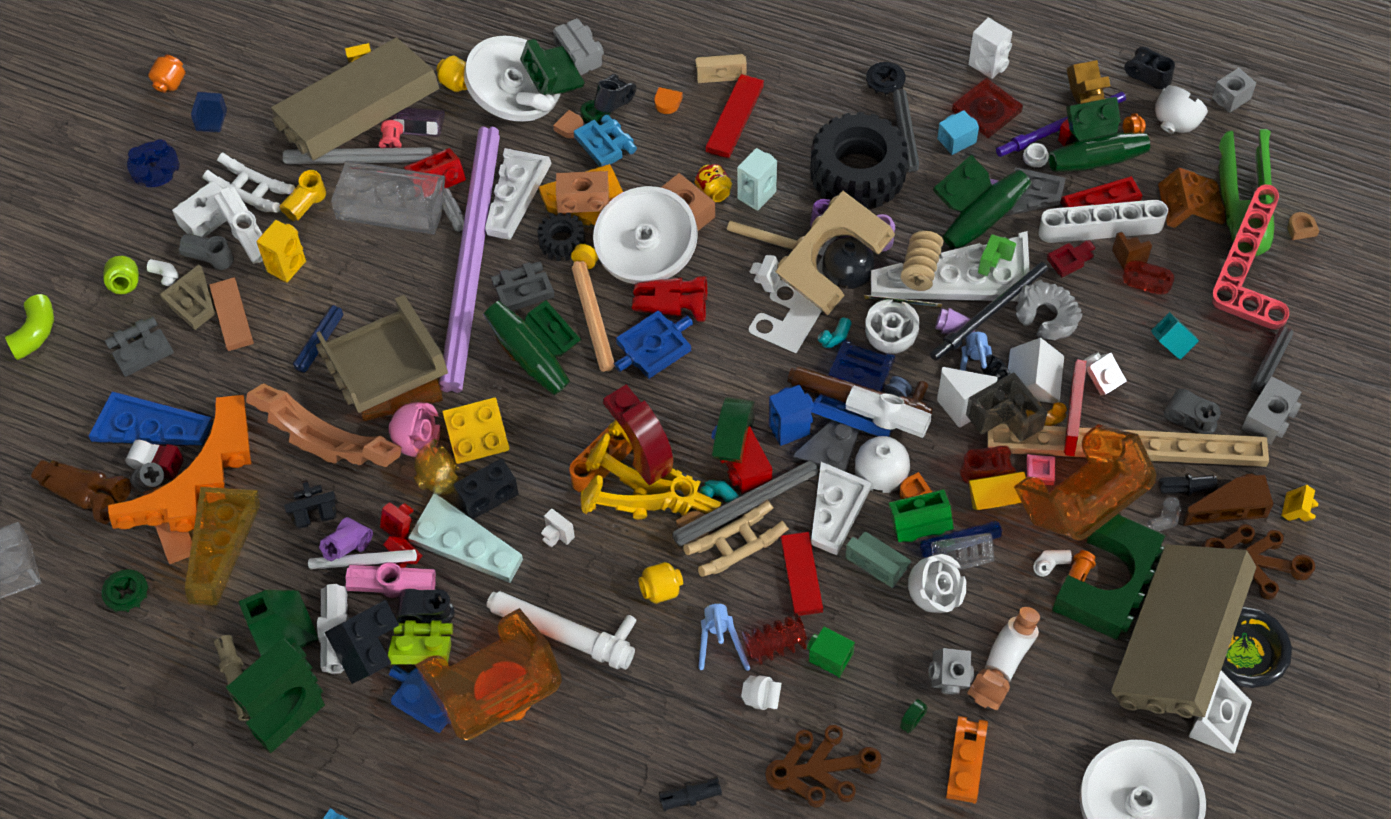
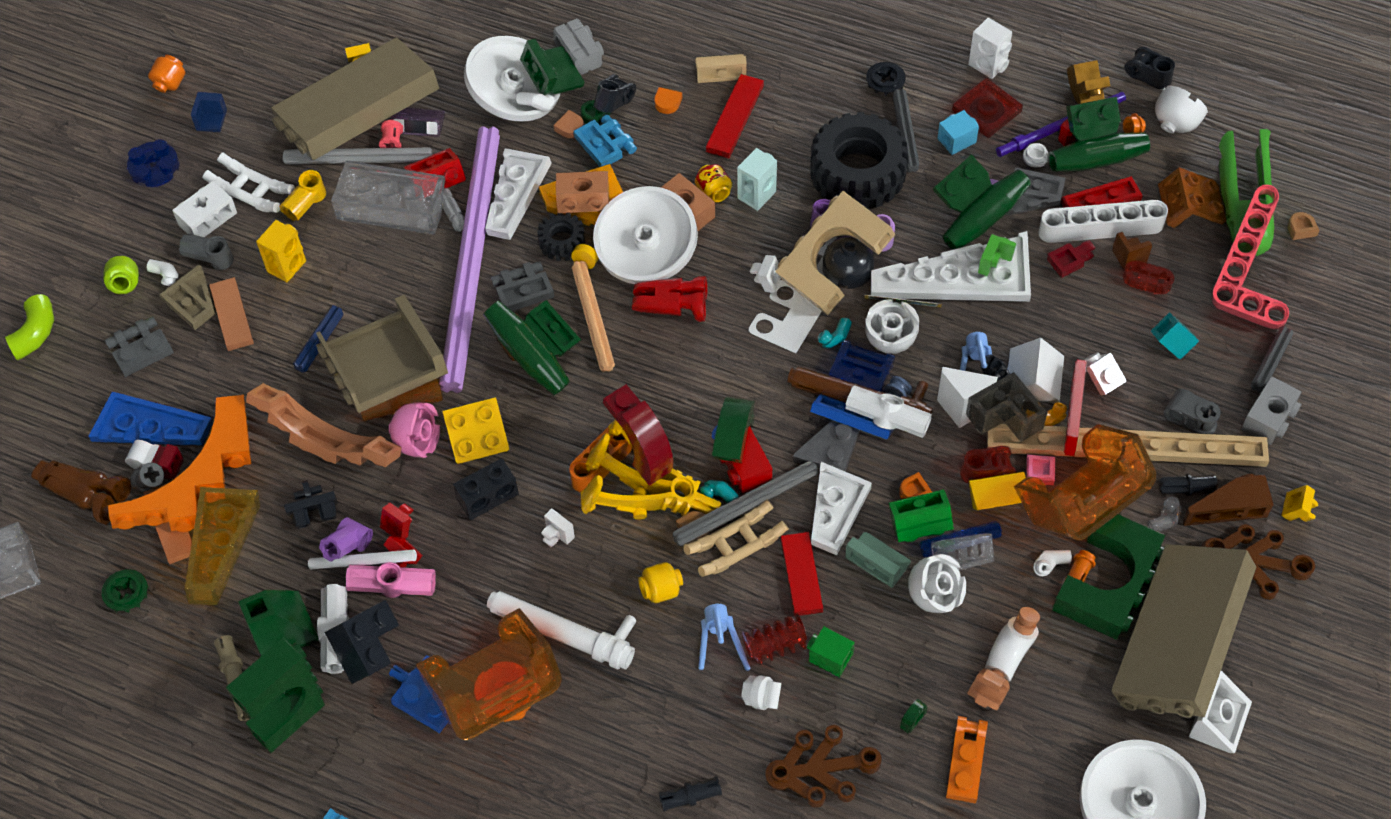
white piece [214,187,263,264] -> none
lime plate [388,620,453,664] -> none
black piece [397,589,455,623] -> none
light aqua wing [408,493,523,583] -> none
clear yellow cylinder [414,439,465,495] -> none
yellow head [436,55,467,92] -> none
blue plate [614,311,693,379] -> none
tan bar [727,221,797,250] -> none
blue brick [769,385,814,446] -> none
white cylinder [855,436,910,493] -> none
tan piece [901,231,943,291] -> none
light grey brick [928,648,974,694] -> none
black bar [930,262,1048,361] -> none
lavender cone [935,308,975,334] -> none
light grey piece [1016,280,1082,340] -> none
light grey brick [1212,68,1256,113] -> none
black piece [1221,606,1292,688] -> none

